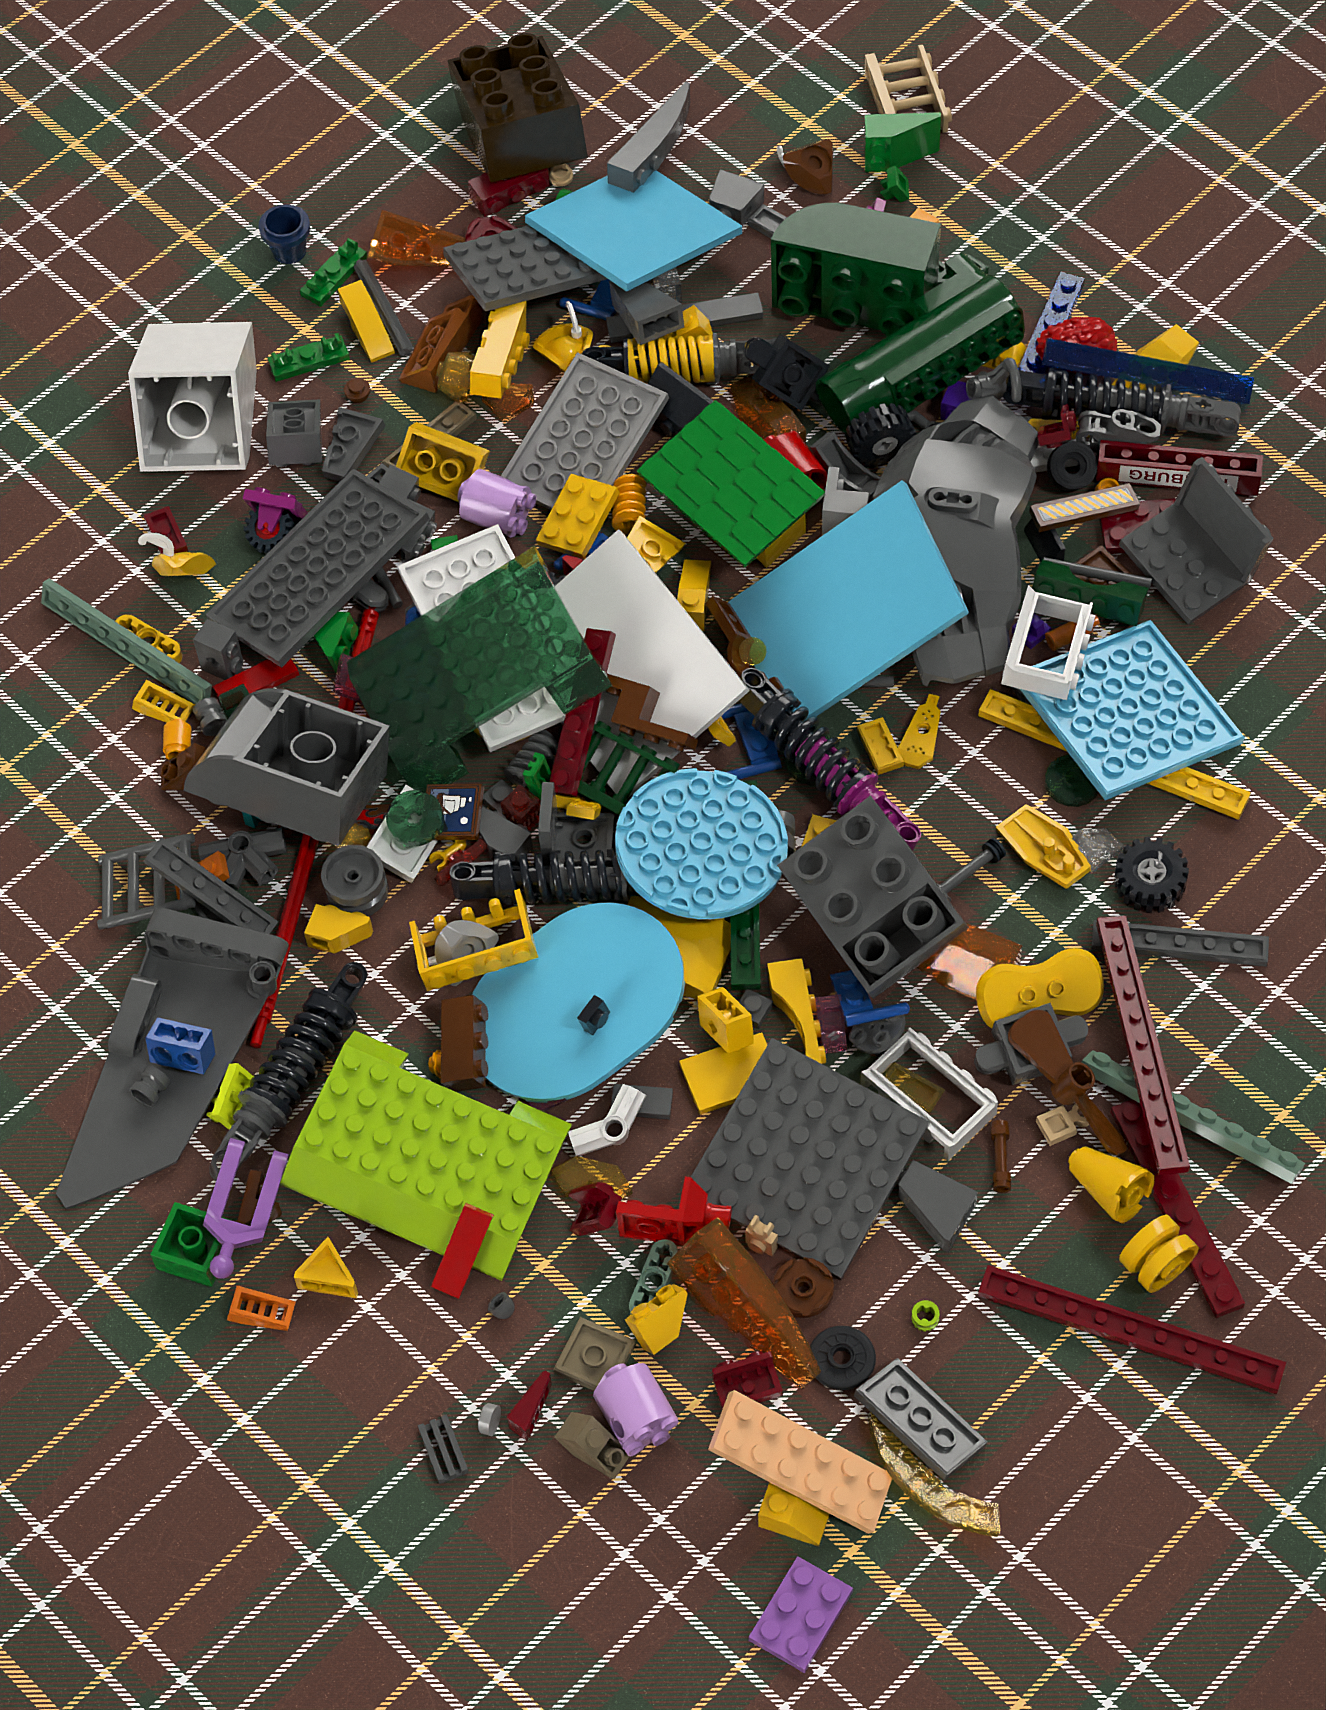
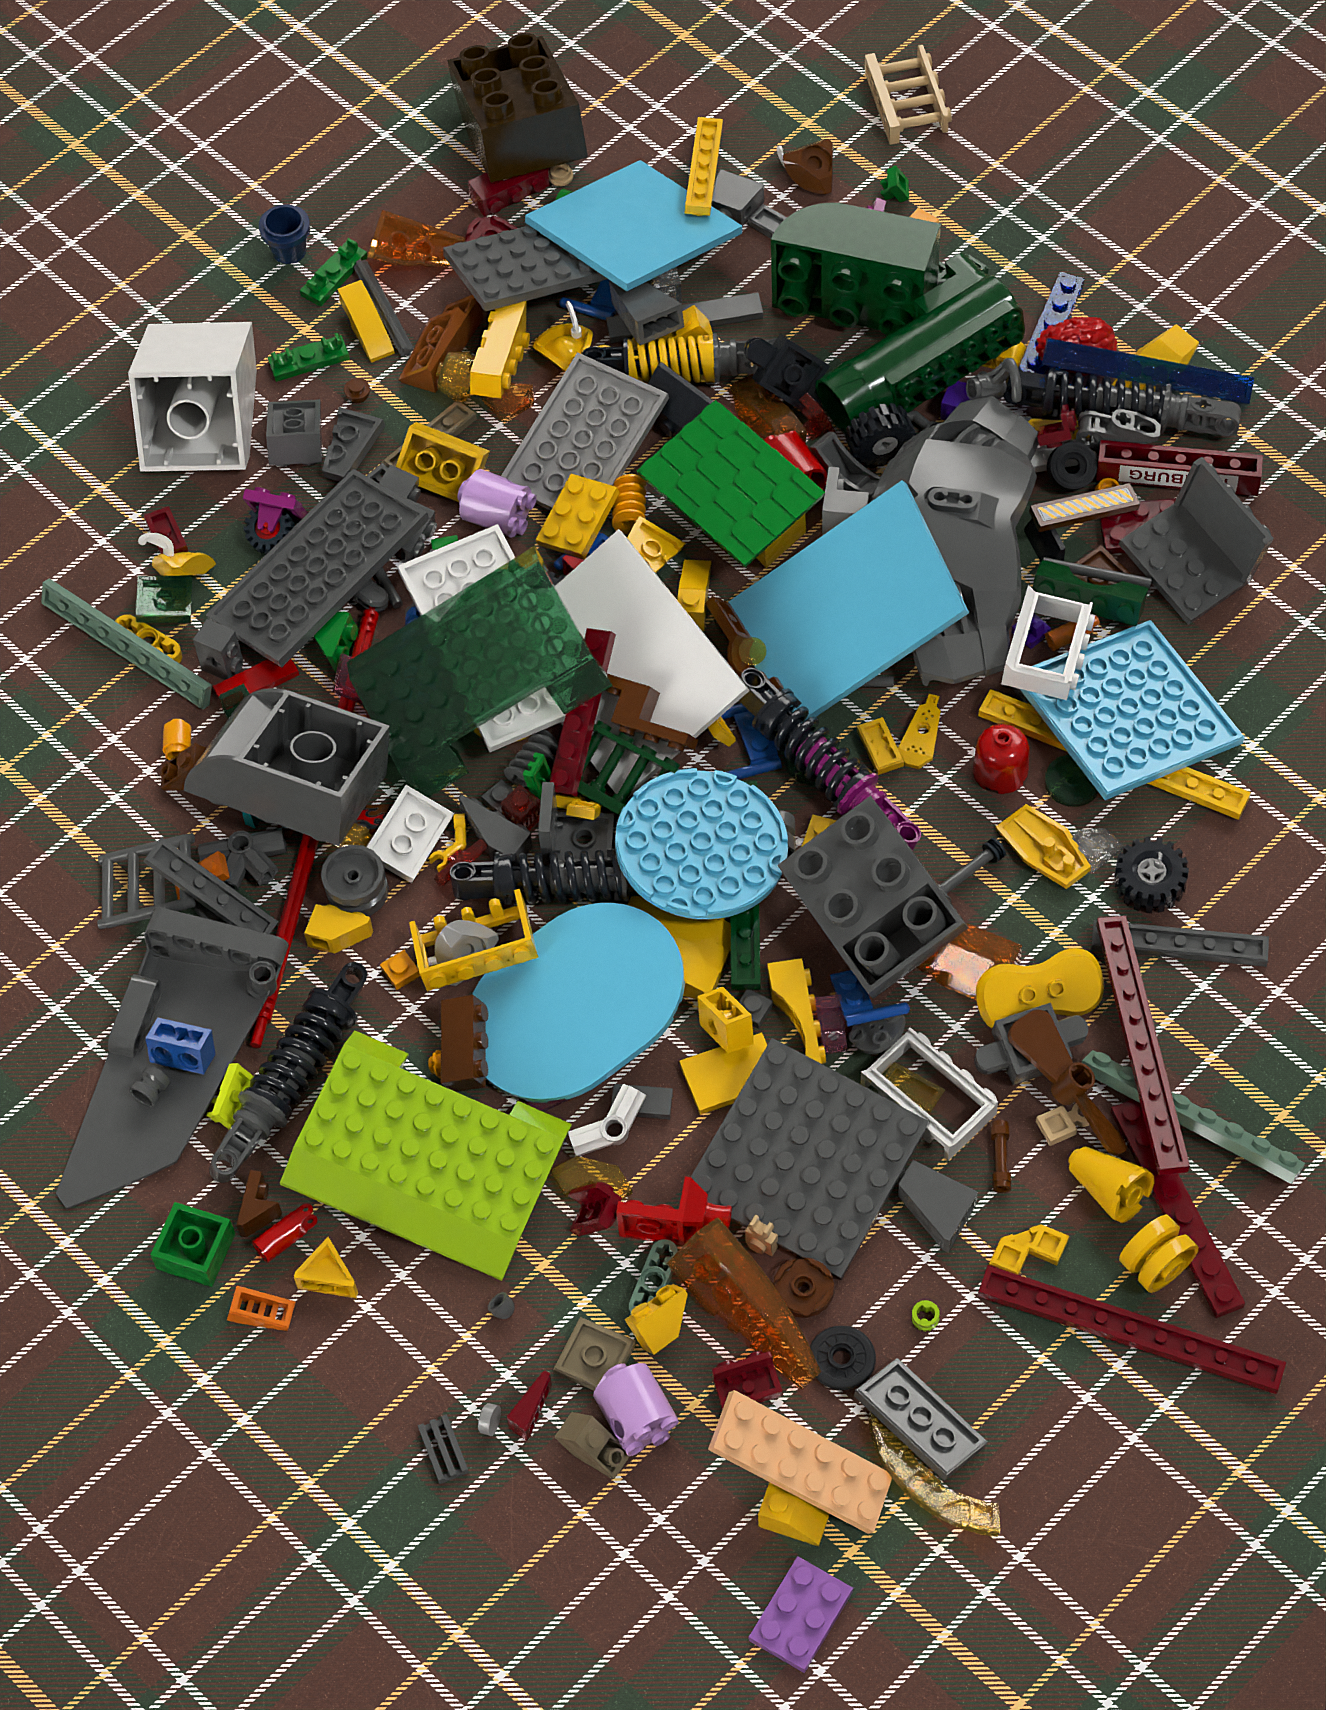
yellow slope [132,680,195,723] -> none
dark grey wheel [193,697,227,736] -> none
medium lavender piece [203,1138,289,1279] -> none
clear green plate [386,790,444,848] -> none
tile [421,784,484,840] -> none
red tile [431,1203,494,1299] -> none
black plate [577,995,610,1035] -> none
slope [607,82,691,193] -> none
green slope [864,112,941,172] -> none
none -> clear green plate [136,576,192,623]
none -> red piece [252,1204,318,1263]
none -> light orange plate [380,950,420,990]
none -> yellow plate [685,117,723,216]
none -> clear red plate [799,393,836,441]
none -> red cylinder [972,724,1030,794]
none -> yellow tile [989,1224,1069,1275]

